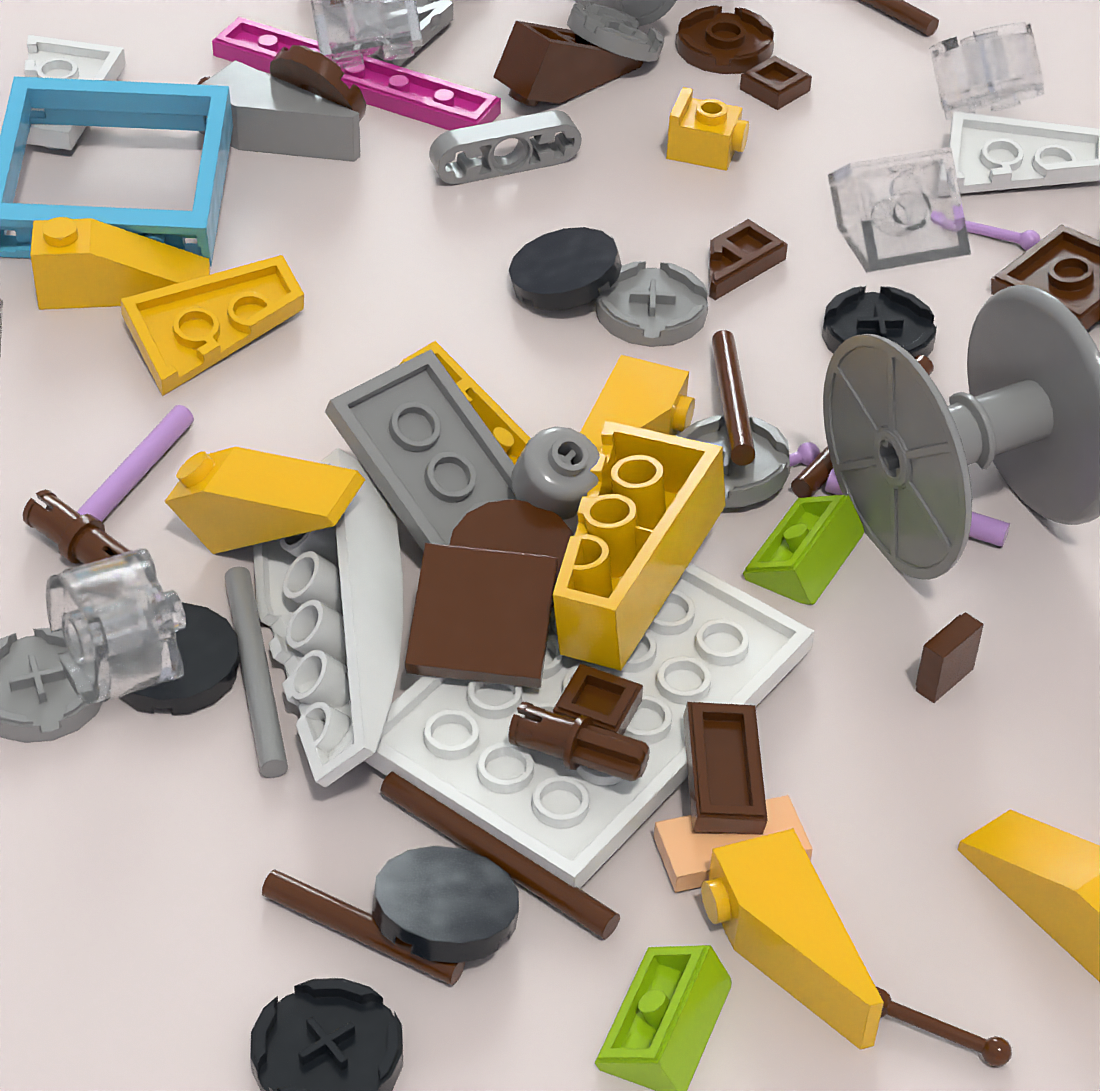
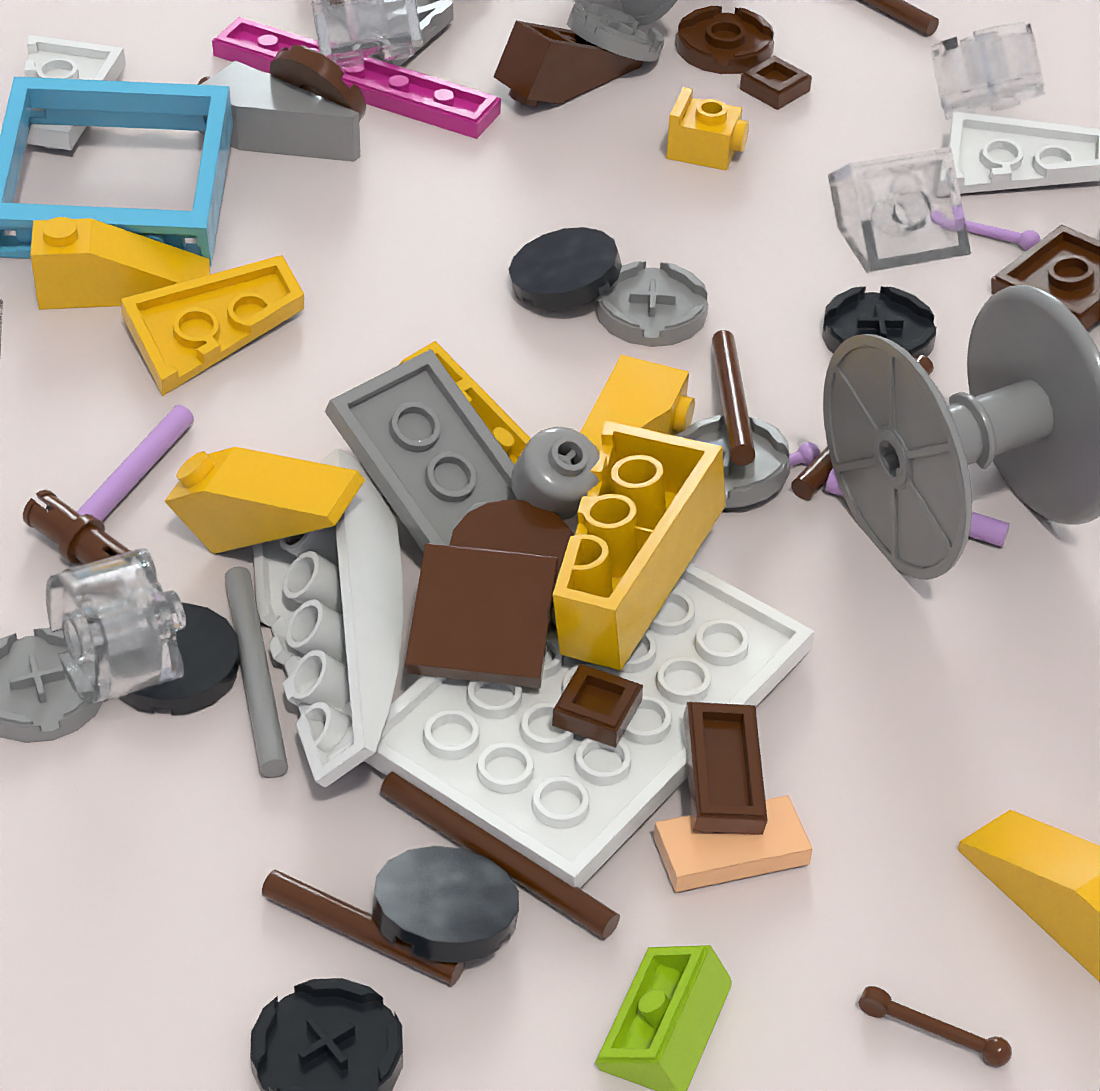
light grey beam [429,110,582,185] -> none
reddish brown axle [508,702,650,782] -> none
yellow slope [701,828,884,1050] -> none
reddish brown tile [709,219,788,300] -> none
lime slope [743,495,864,605] -> none
reddish brown tile [915,612,984,703] -> none

